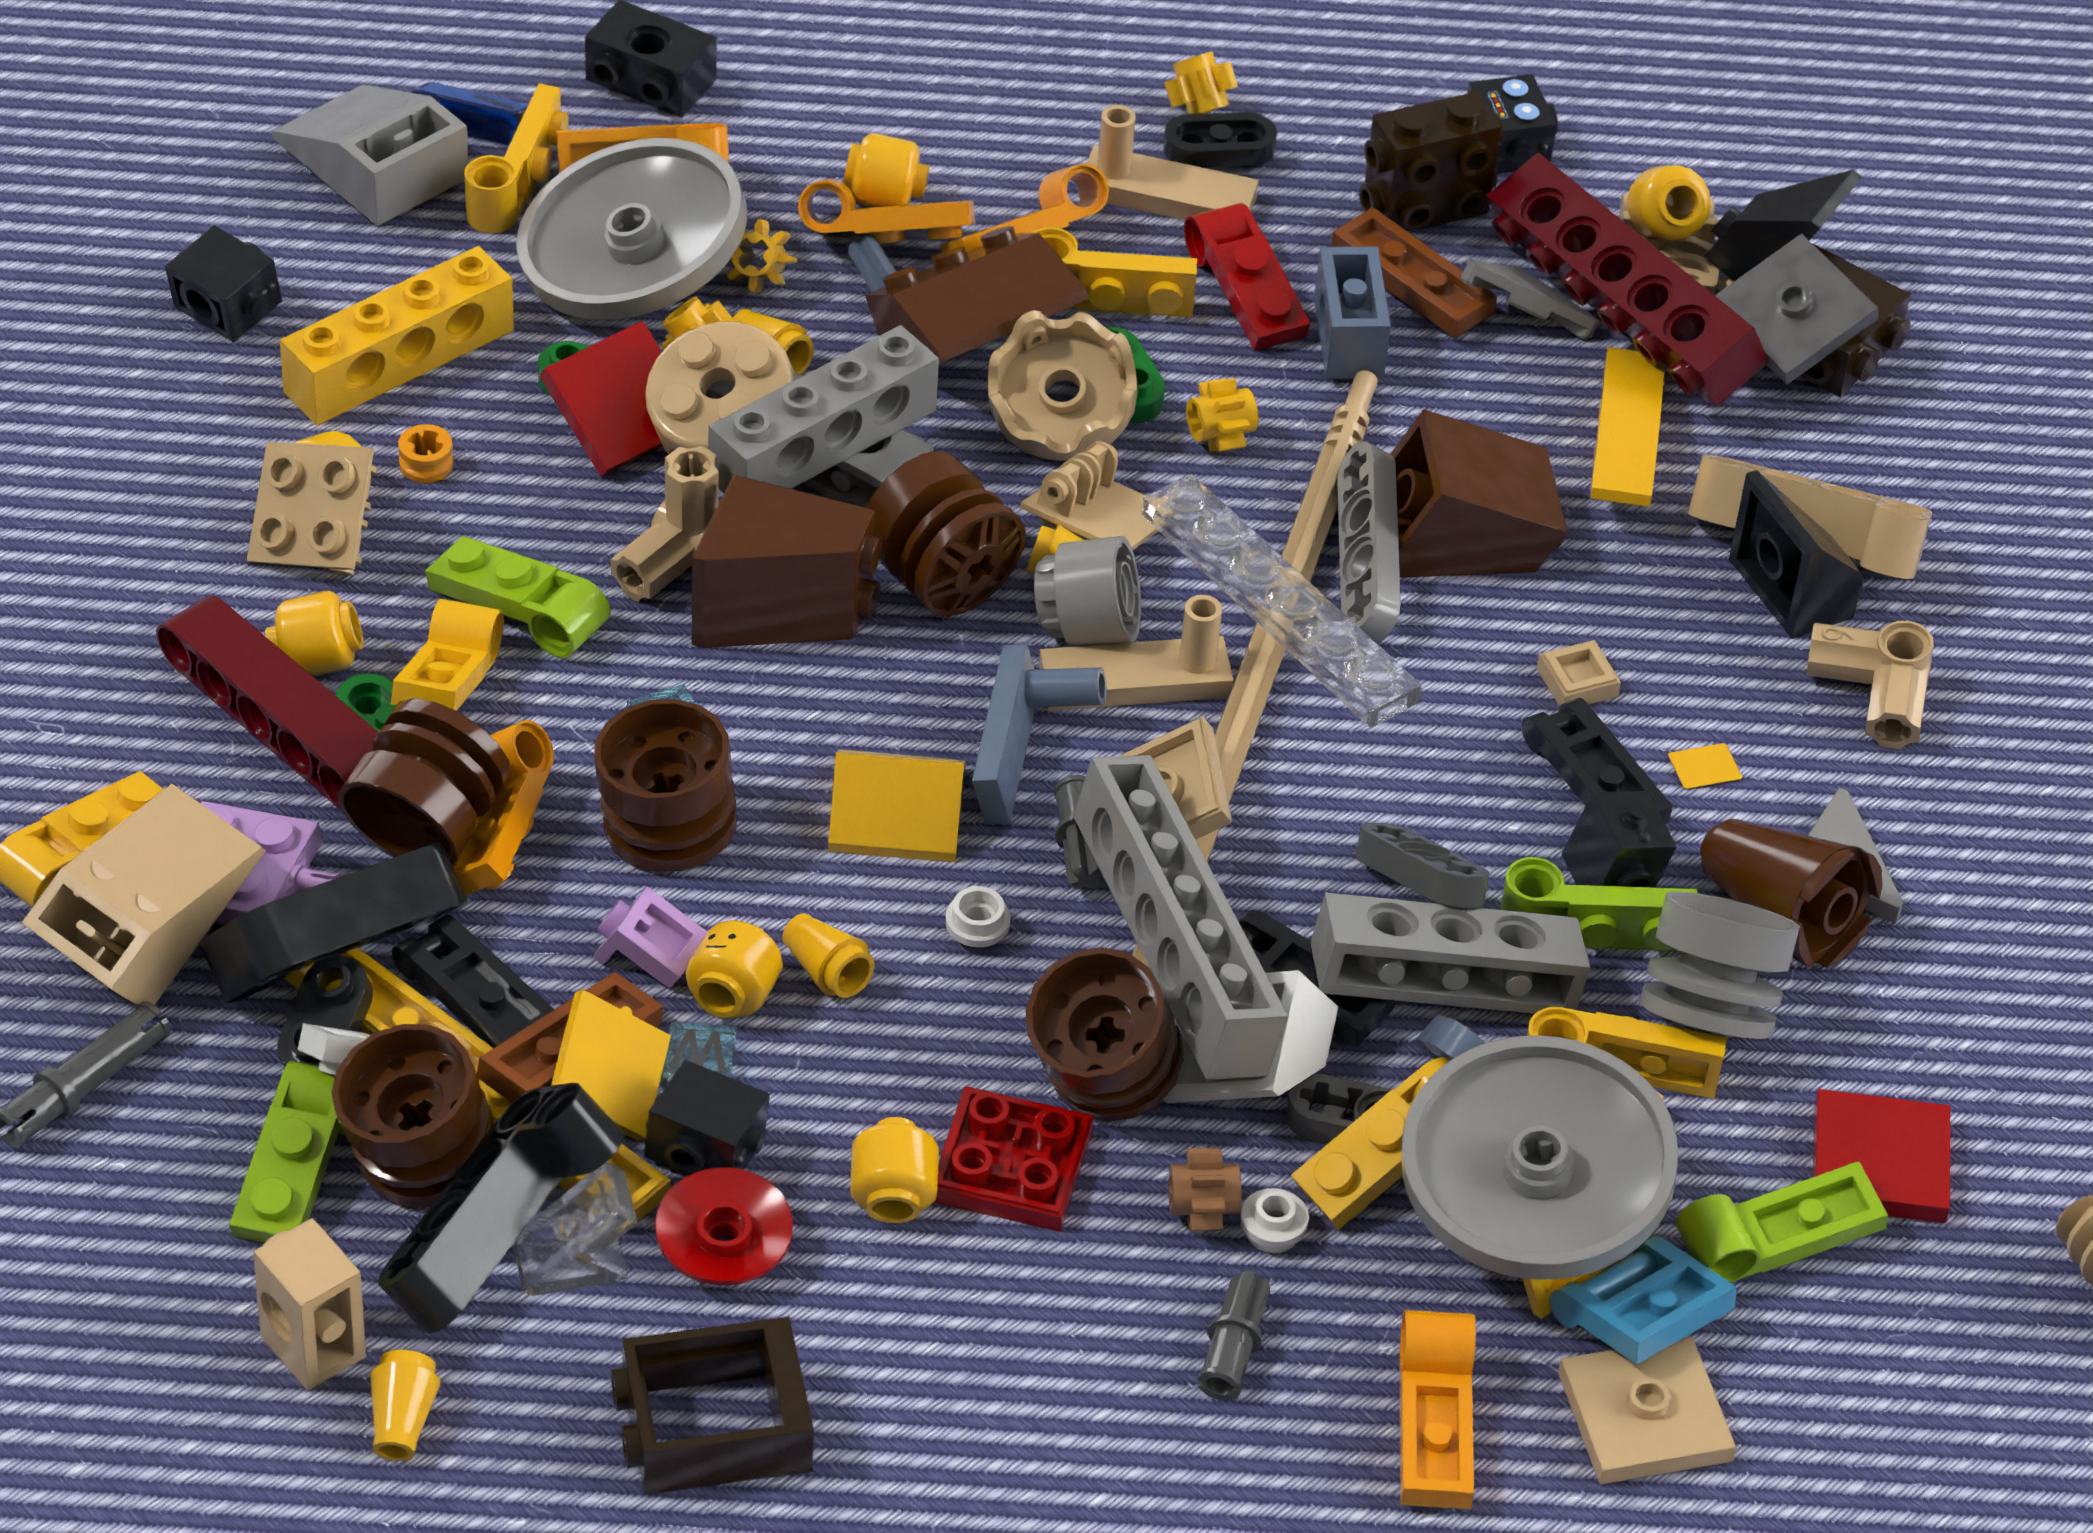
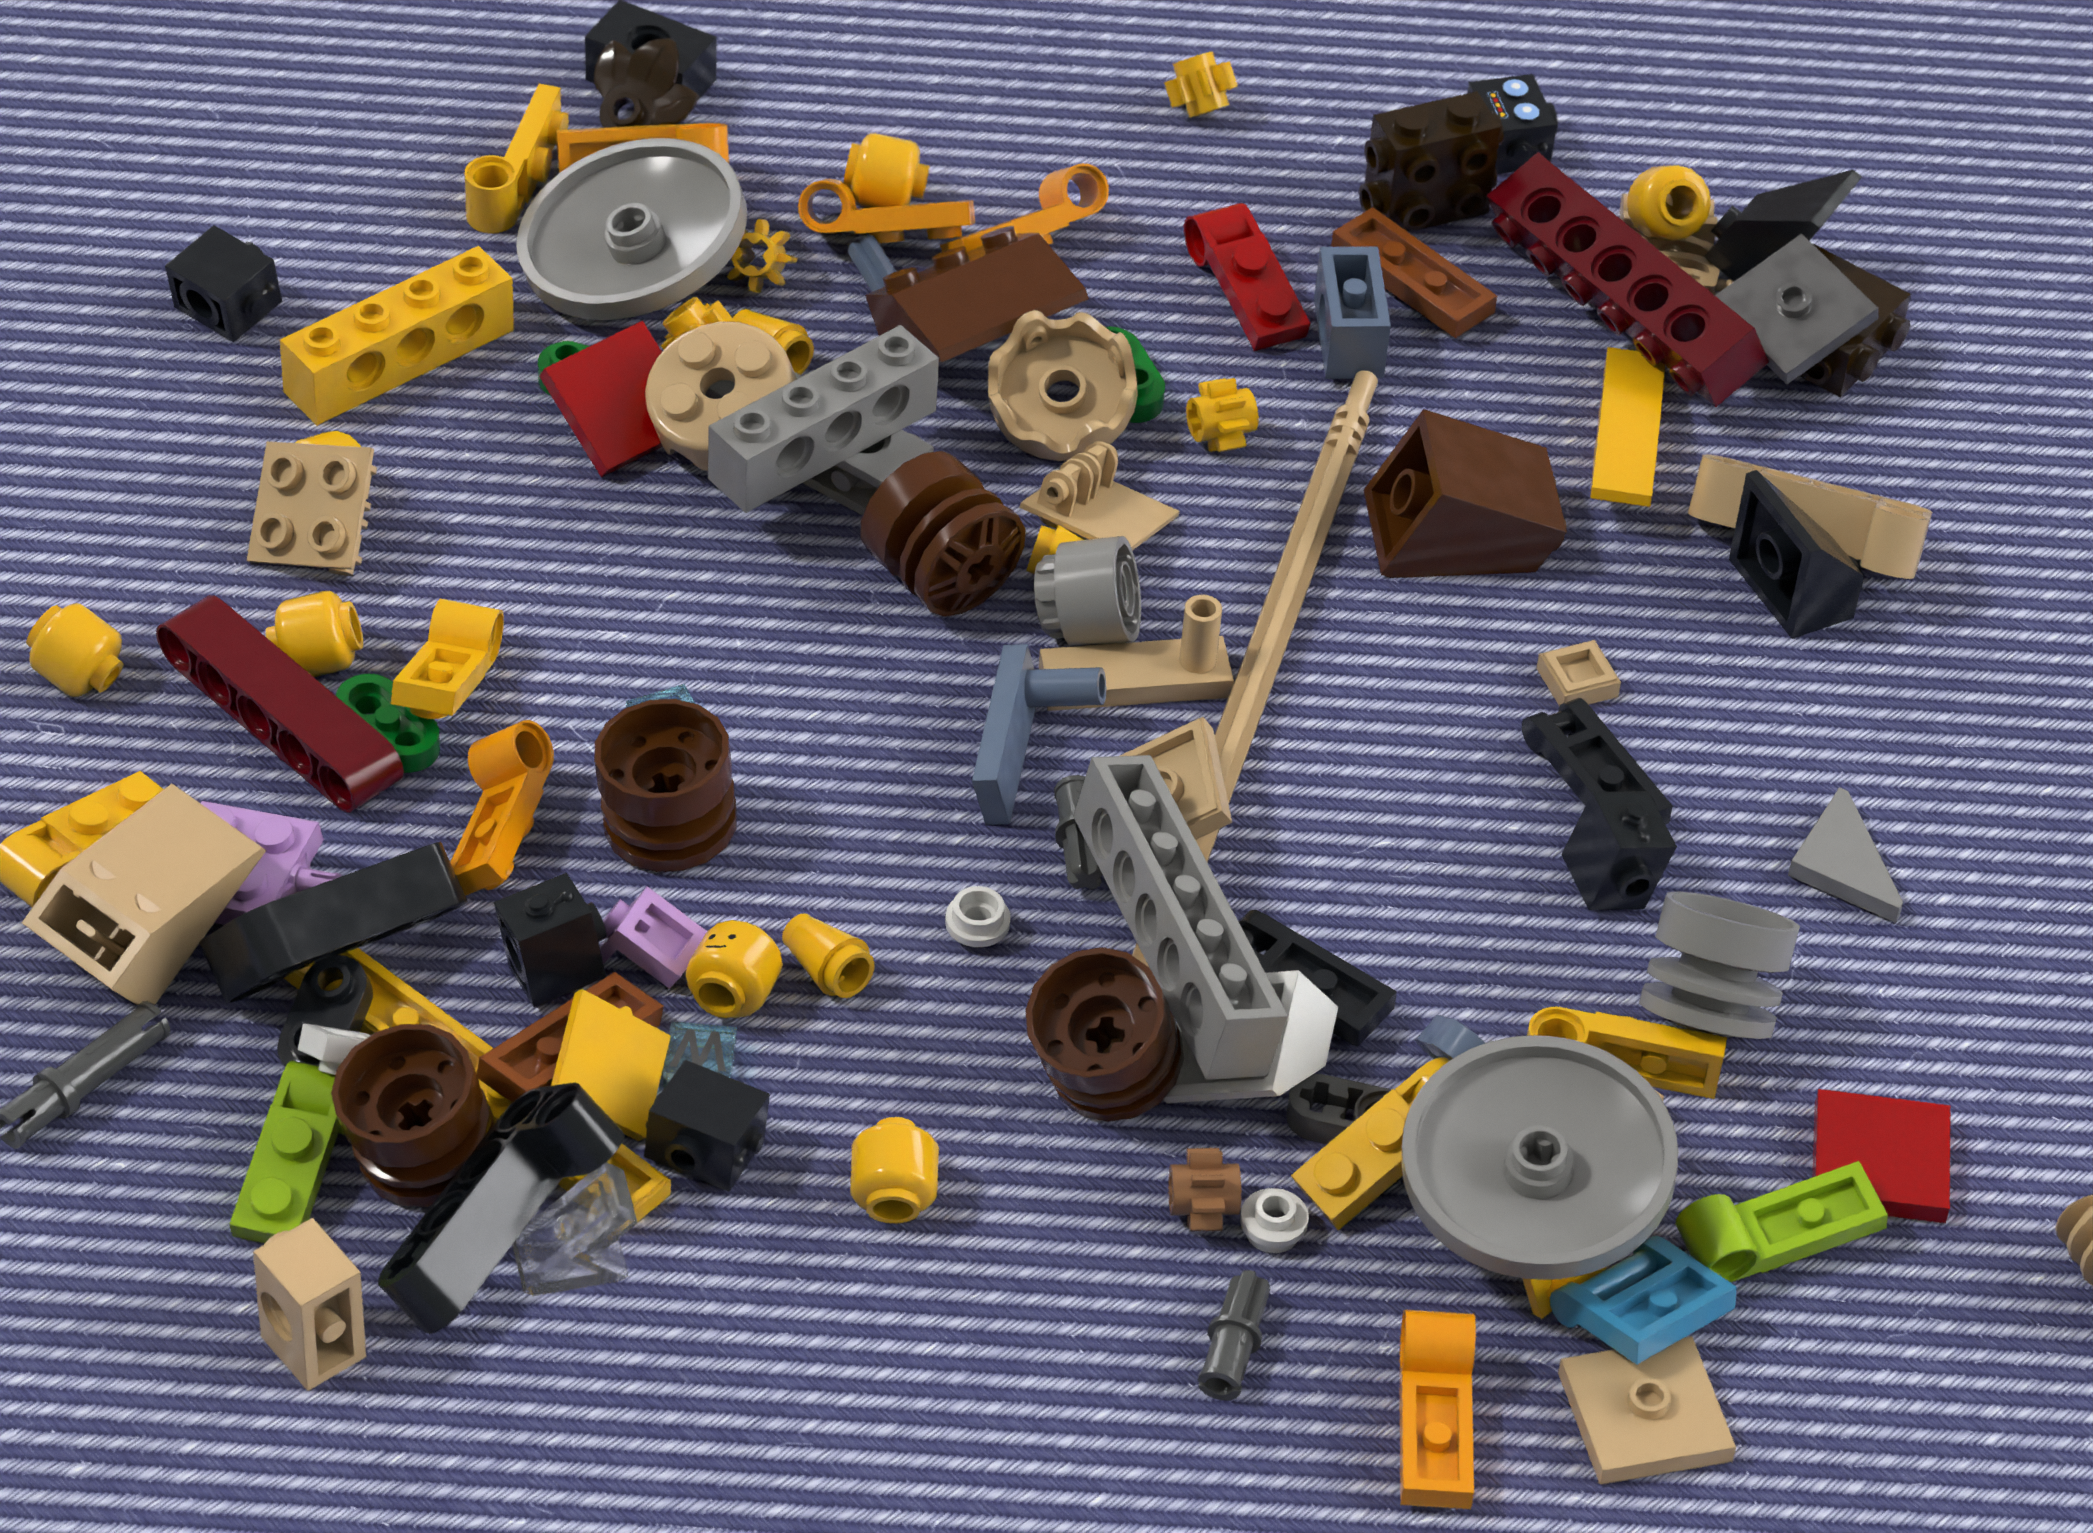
light grey slope [272,84,468,226] -> none
reddish brown wheel [338,698,511,865] -> none
yellow cone [370,1350,441,1461] -> none
black plate [391,914,554,1048] -> none
light orange bush [398,424,453,483] -> none
clear blue slope [412,81,529,146] -> none
lime plate [425,536,611,658] -> none
dark brown window [610,1317,814,1495] -> none
tan piece [611,446,719,602] -> none
red dish [655,1167,793,1286] -> none
reddish brown slope [691,475,882,648] -> none
yellow slope [828,749,966,863] -> none
red tile [933,1086,1094,1232] -> none
yellow plate [1032,227,1197,317] -> none
tan piece [1078,105,1259,220] -> none
clear plate [1142,473,1421,729] -> none
black plate [1163,112,1277,168] -> none
light grey brick [1310,892,1590,1014] -> none
light grey beam [1337,441,1401,643] -> none
dark grey beam [1355,822,1489,908] -> none
light grey tile [1460,260,1601,340] -> none
lime plate [1500,857,1697,951] -> none
yellow sticker [1668,743,1742,789] -> none
reddish brown cone [1700,818,1883,968] -> none
tan piece [1806,621,1934,750] -> none
none -> yellow head [26,603,124,697]
none -> black head [494,873,607,1007]
none -> dark brown plate [594,39,699,128]

